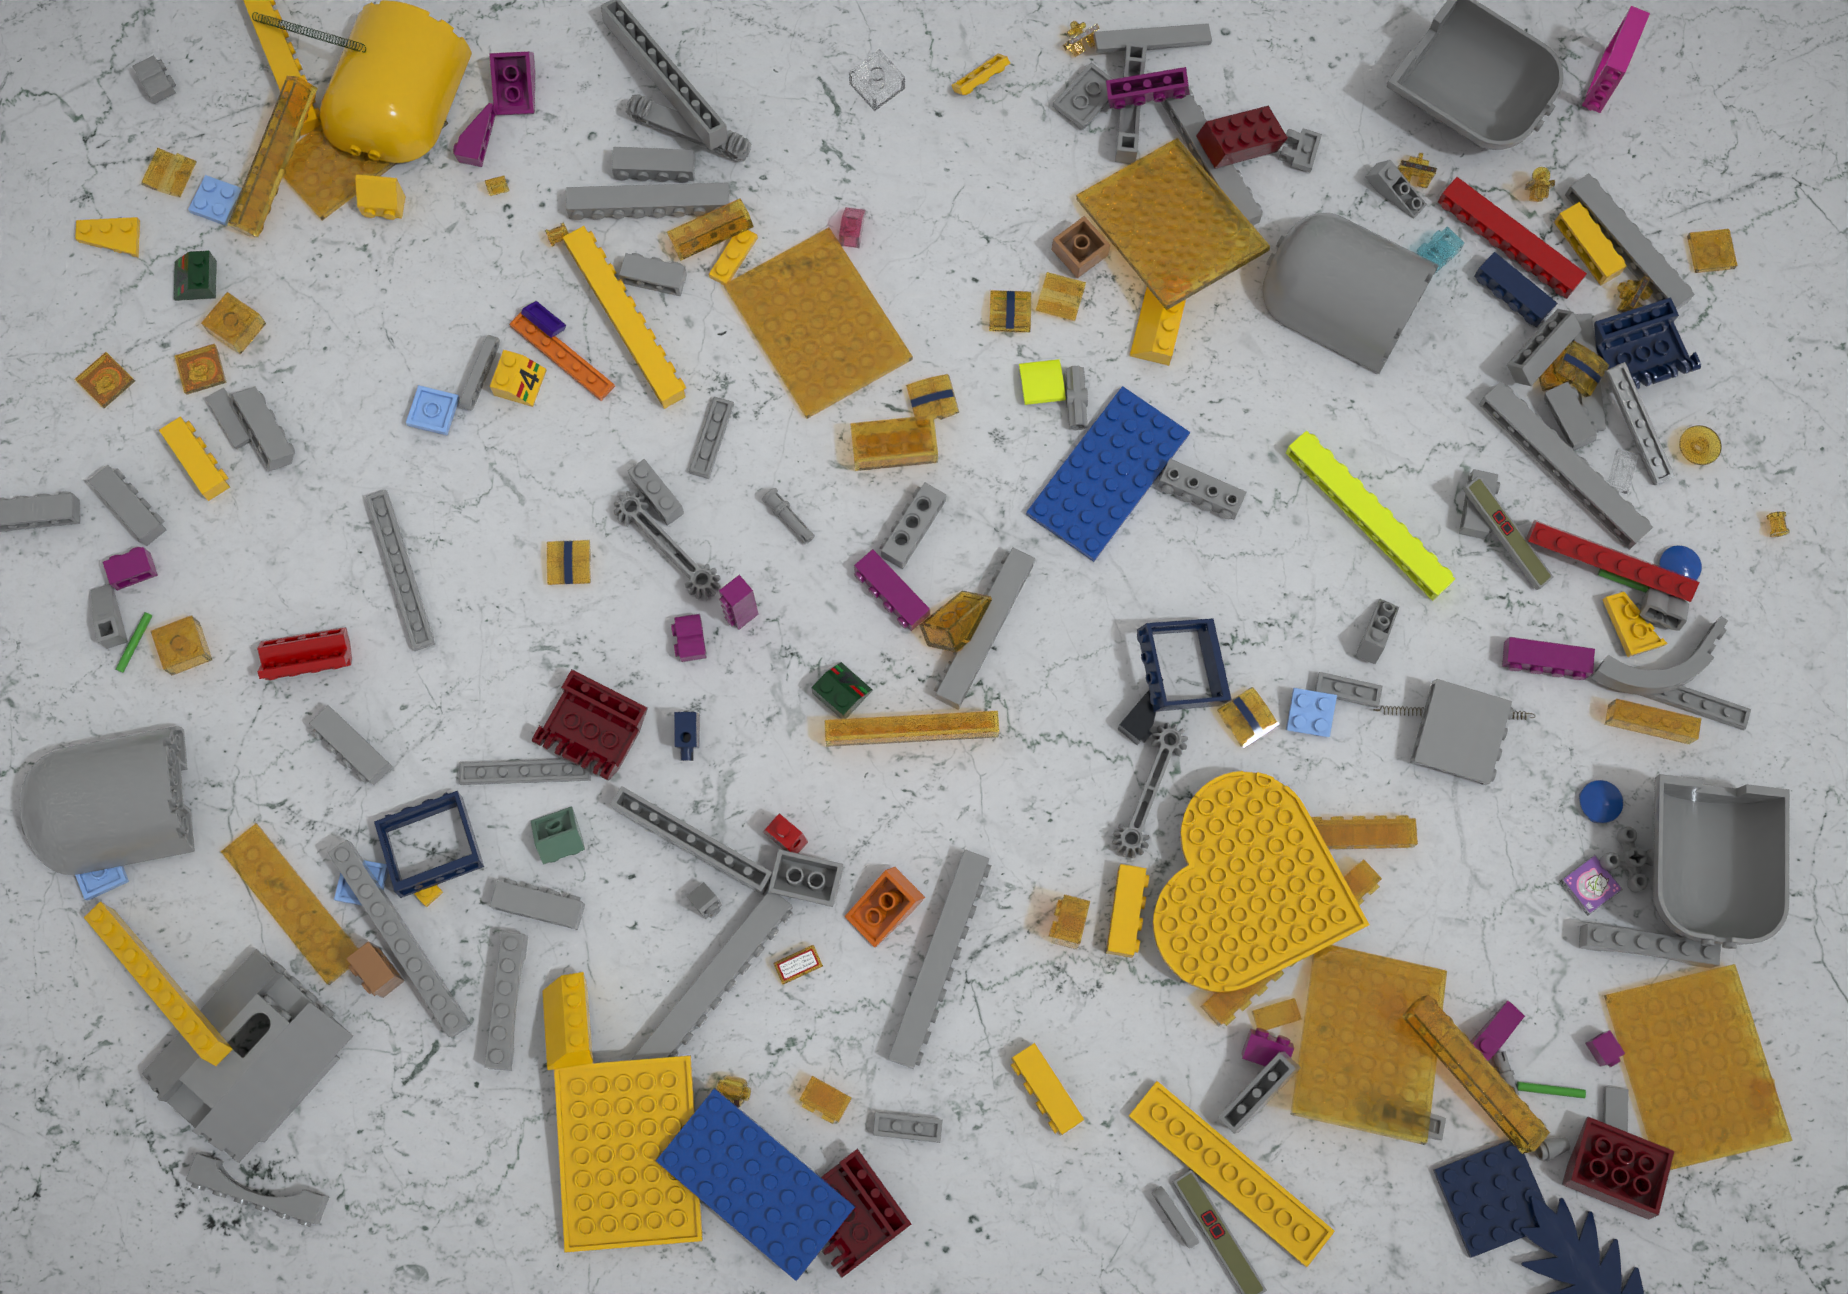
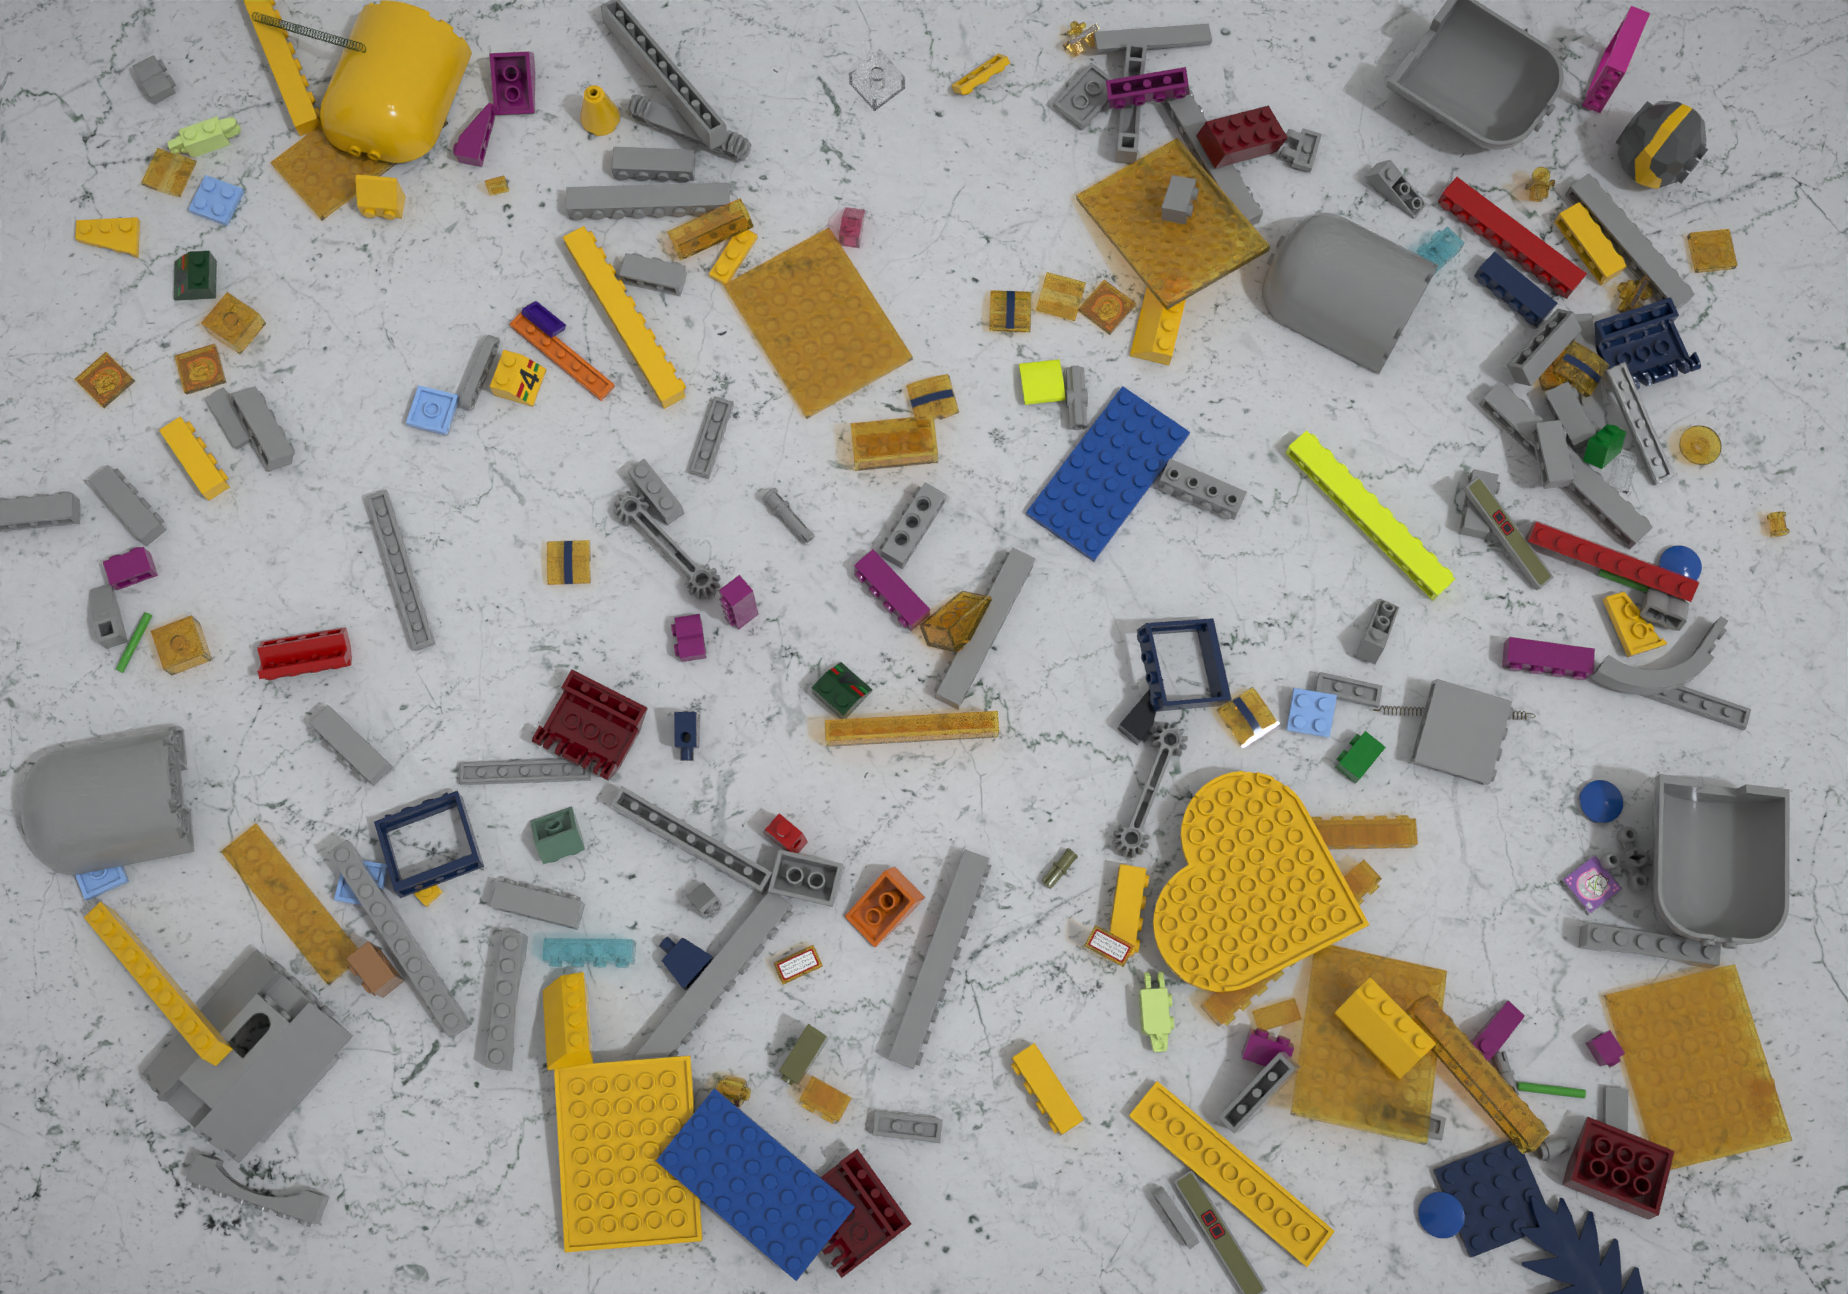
clear yellow brick [228,76,318,237] -> none
clear yellow bush [545,222,569,247] -> none
clear yellow brick [1049,894,1090,950] -> none
medium nougat brick [1051,216,1110,279] -> none
clear yellow hips [1398,152,1437,188] -> none
clear yellow brick [1605,699,1701,745] -> none
none -> yellowish green hinge [167,116,241,157]
none -> clear light blue brick [543,938,636,968]
none -> yellow cone [580,85,620,136]
none -> dark blue torso [659,936,714,991]
none -> olive slope [779,1024,828,1086]
none -> olive axle [1042,848,1078,889]
none -> clear yellow tile [1078,279,1136,335]
none -> slope [1084,925,1135,967]
none -> yellowish green hinge [1138,972,1174,1053]
none -> light grey brick [1162,175,1199,224]
none -> yellow slope [1334,977,1436,1080]
none -> green brick [1335,731,1386,784]
none -> blue dish [1418,1192,1465,1239]
none -> light grey brick [1531,420,1576,489]
none -> green brick [1583,424,1627,469]
none -> dark grey rock [1616,101,1708,189]

